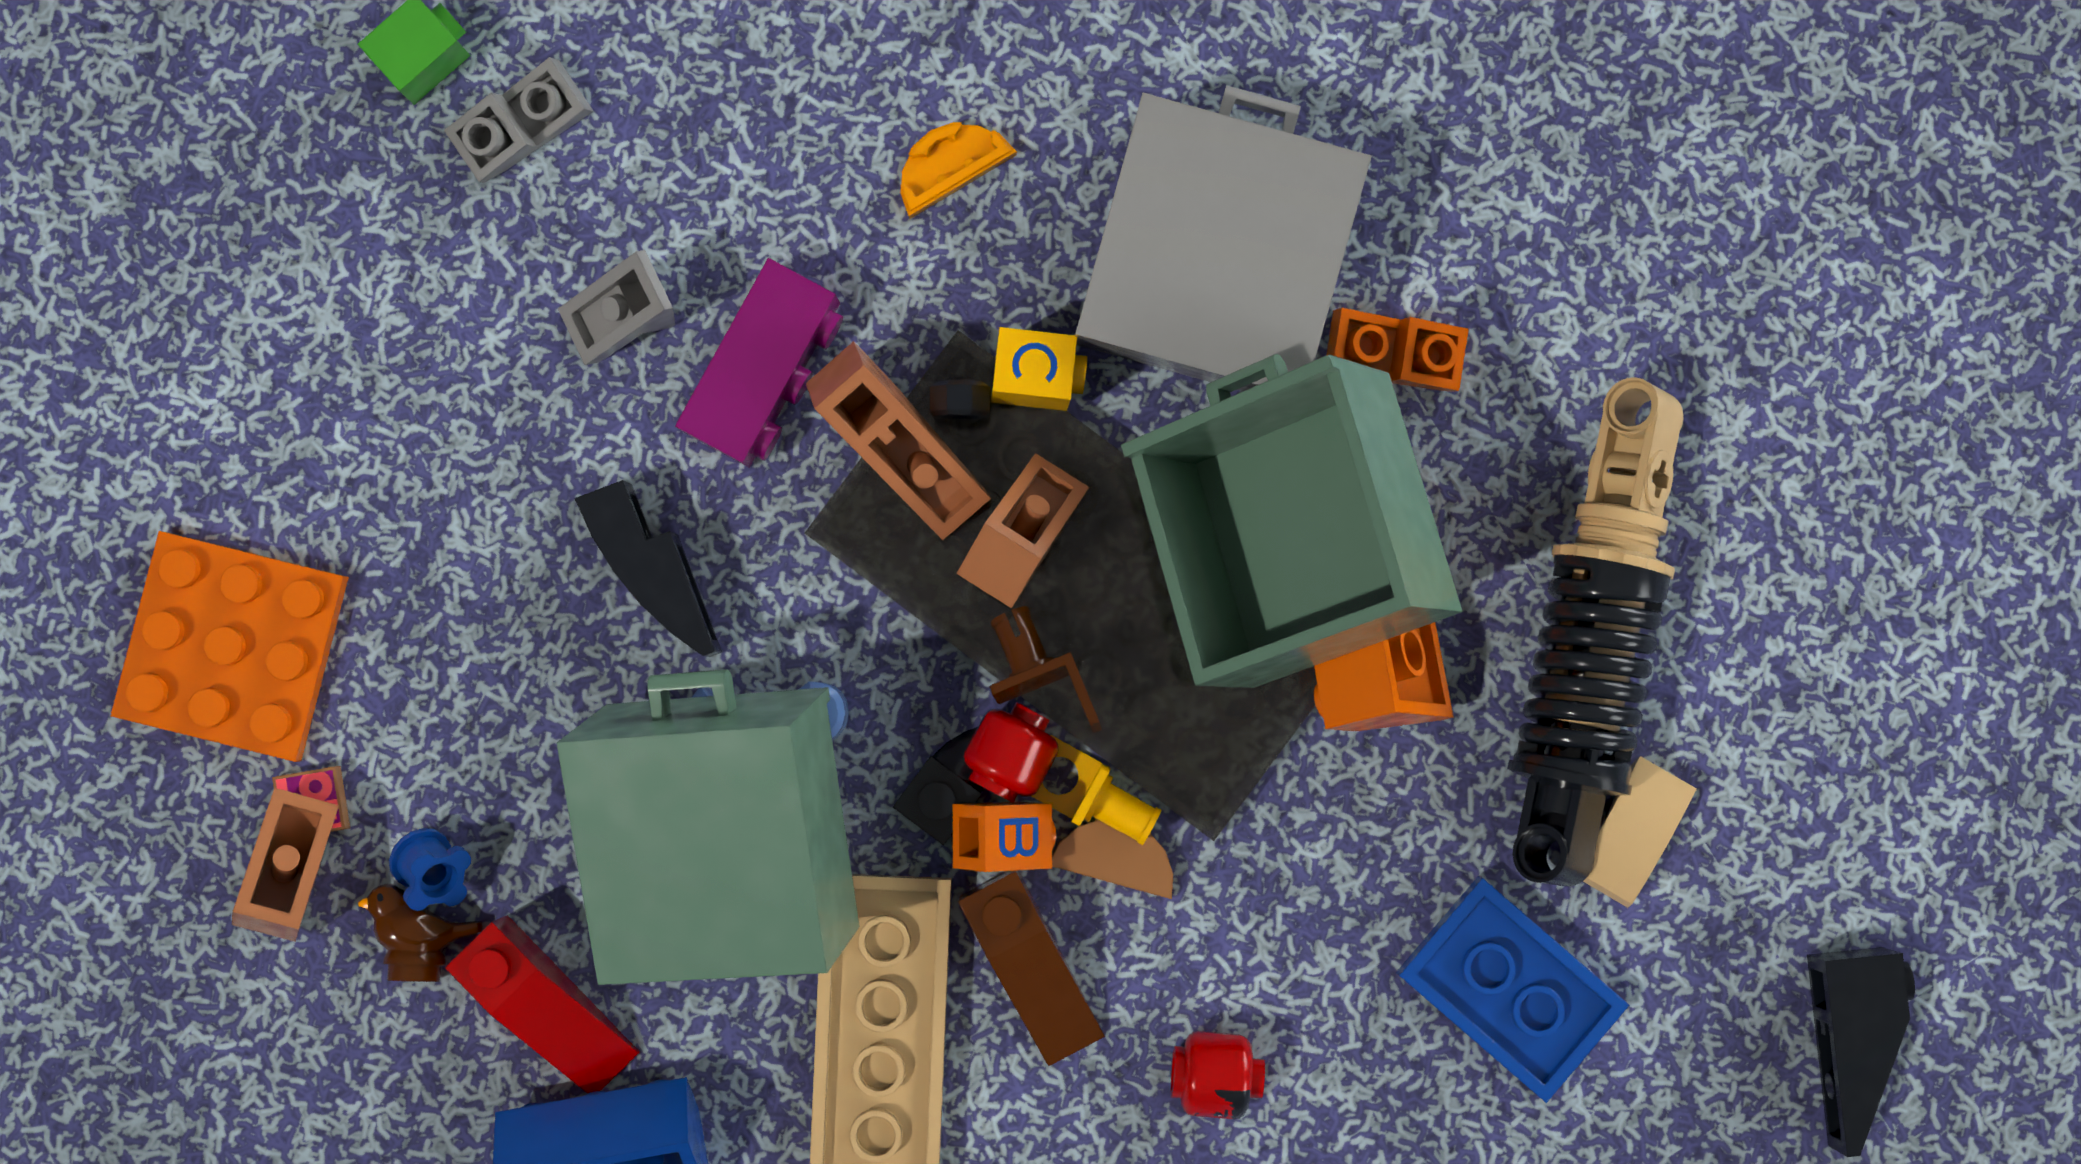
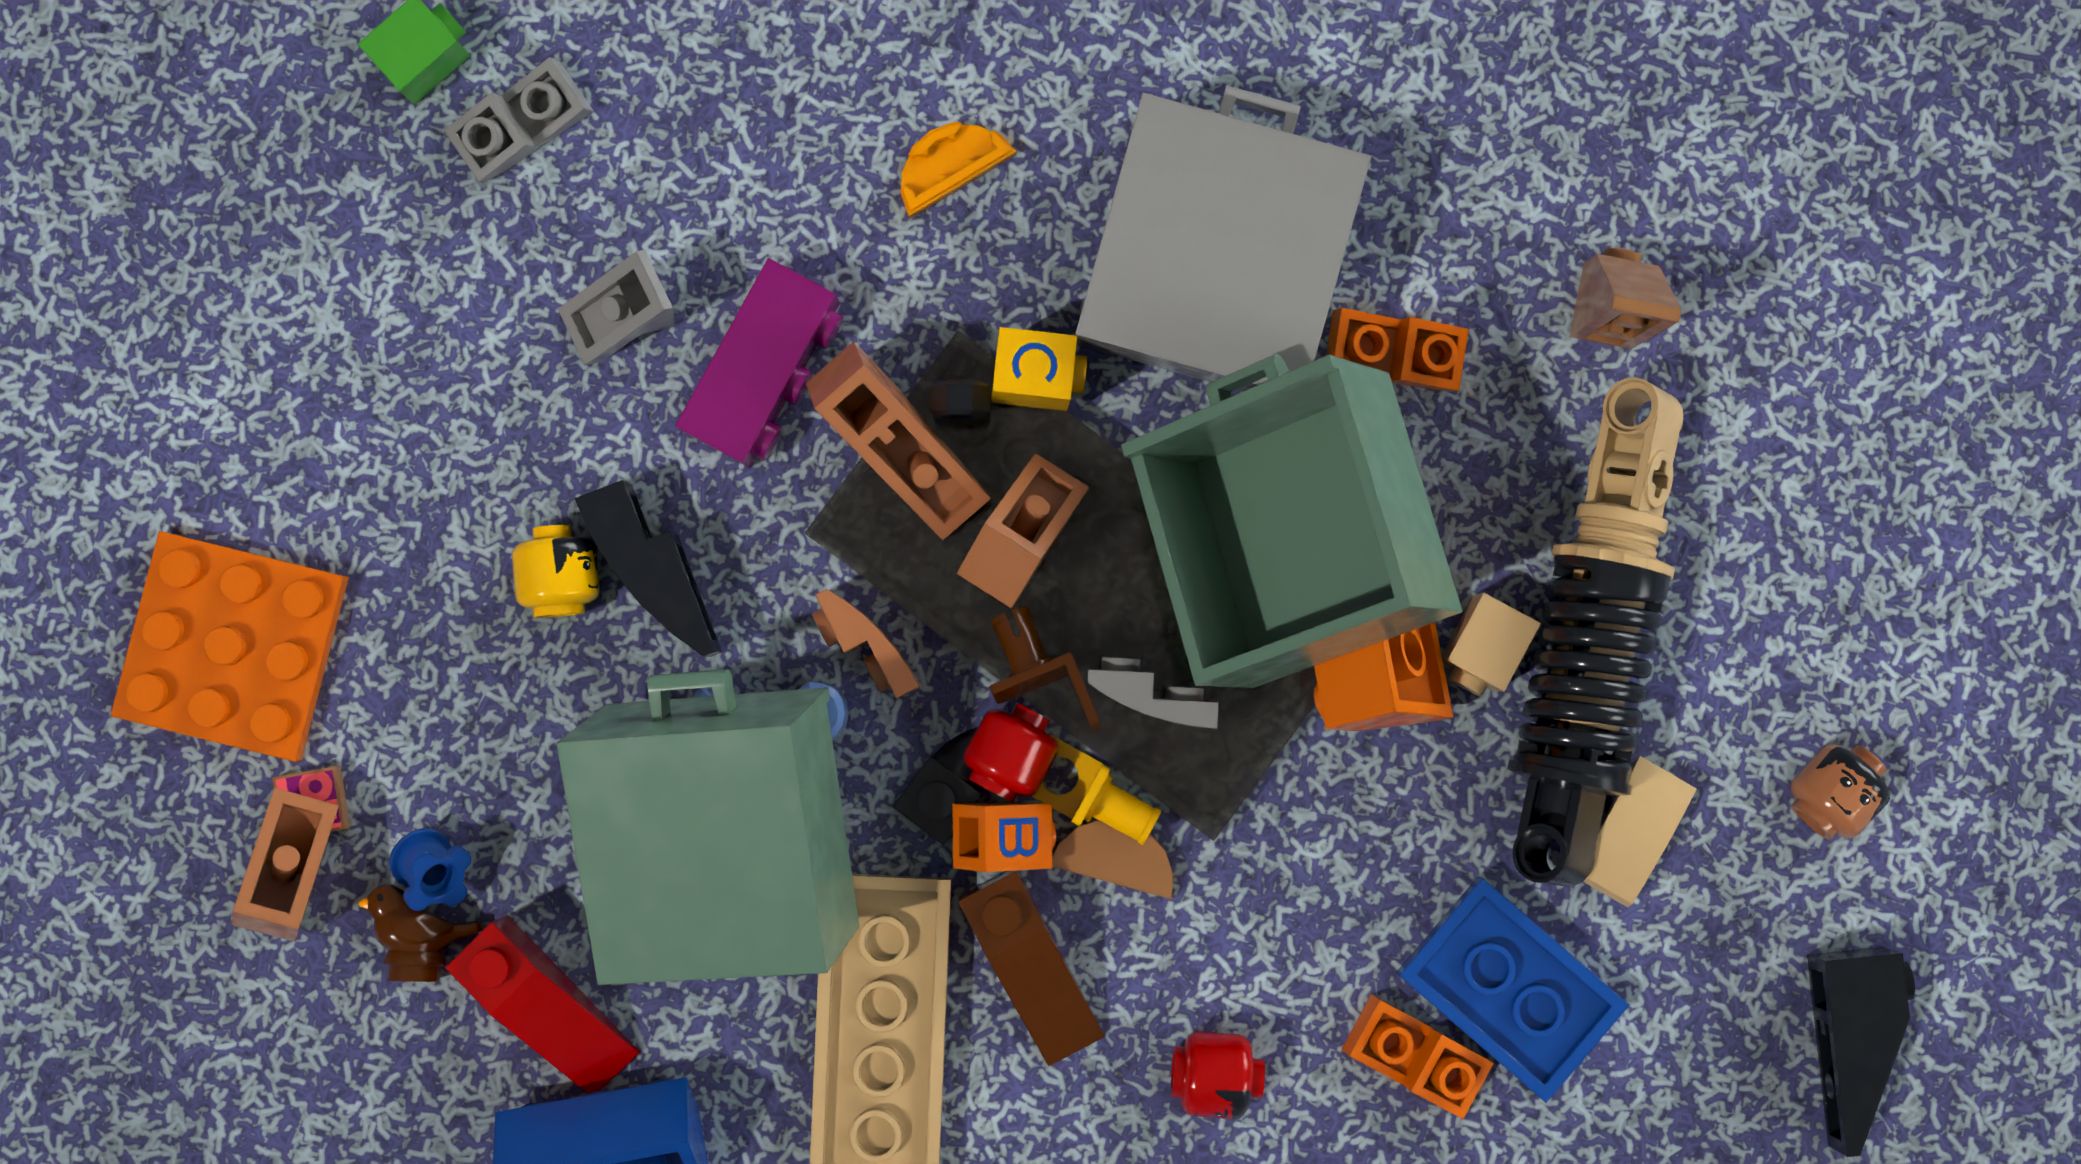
none -> yellow head [512,525,599,618]
none -> nougat slope [812,589,922,698]
none -> light grey slope [1086,657,1218,729]
none -> orange slope [1341,994,1494,1119]
none -> tan brick [1442,593,1541,697]
none -> medium nougat slope [1569,248,1681,349]
none -> nougat head [1790,744,1890,840]

